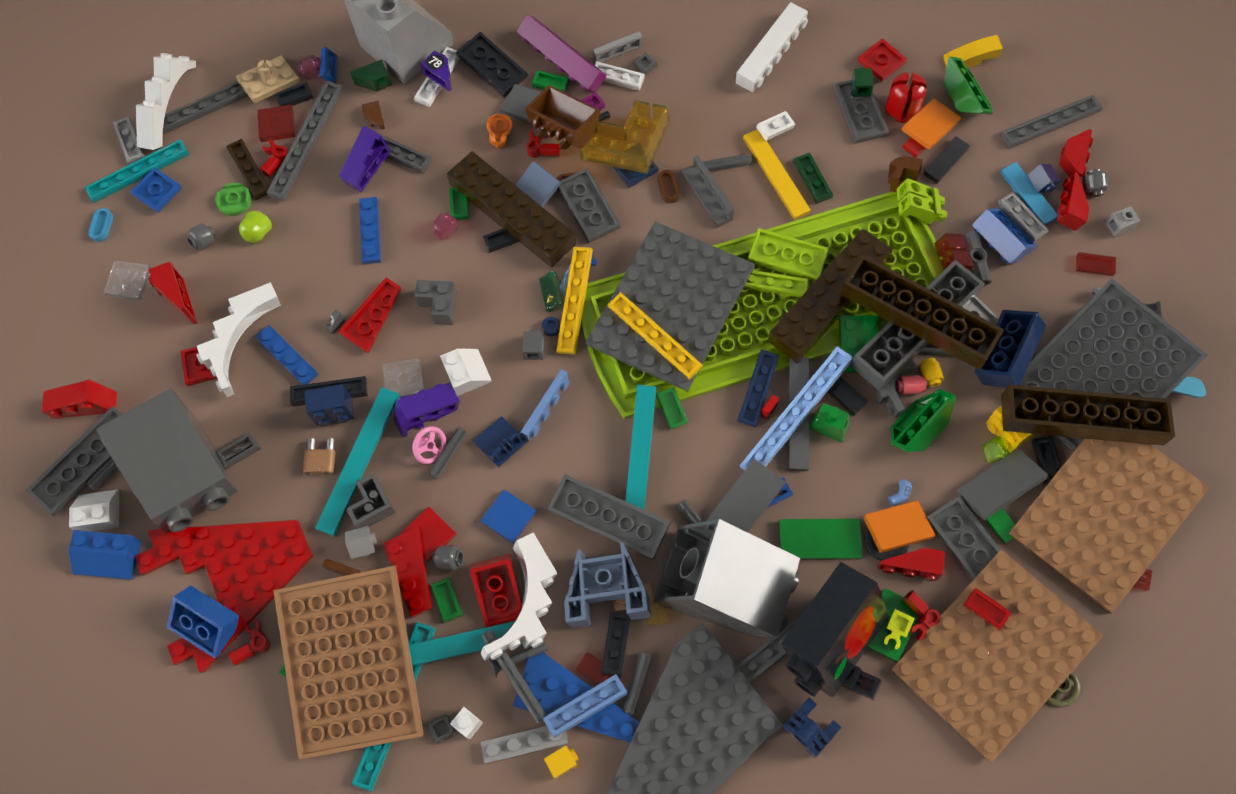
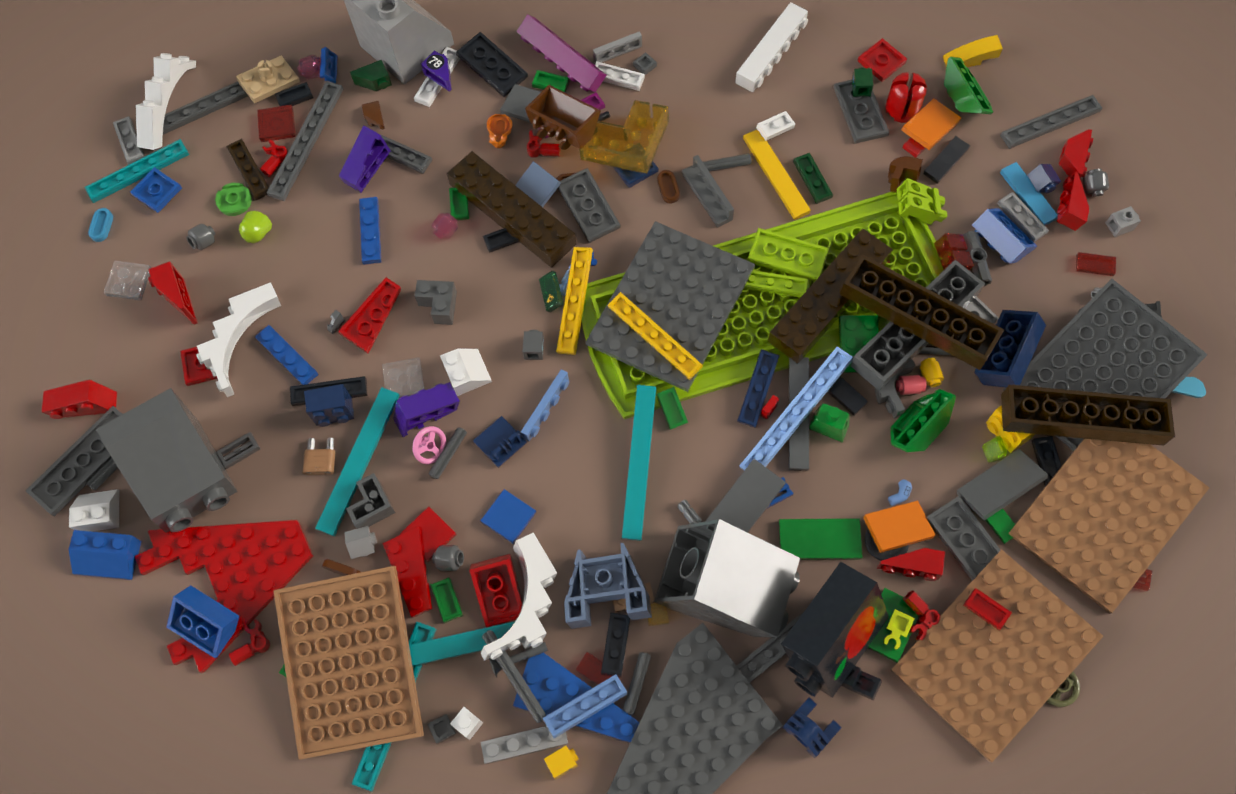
dark blue tile [542,317,560,337] -> none
dark grey plate [547,474,671,560] -> none

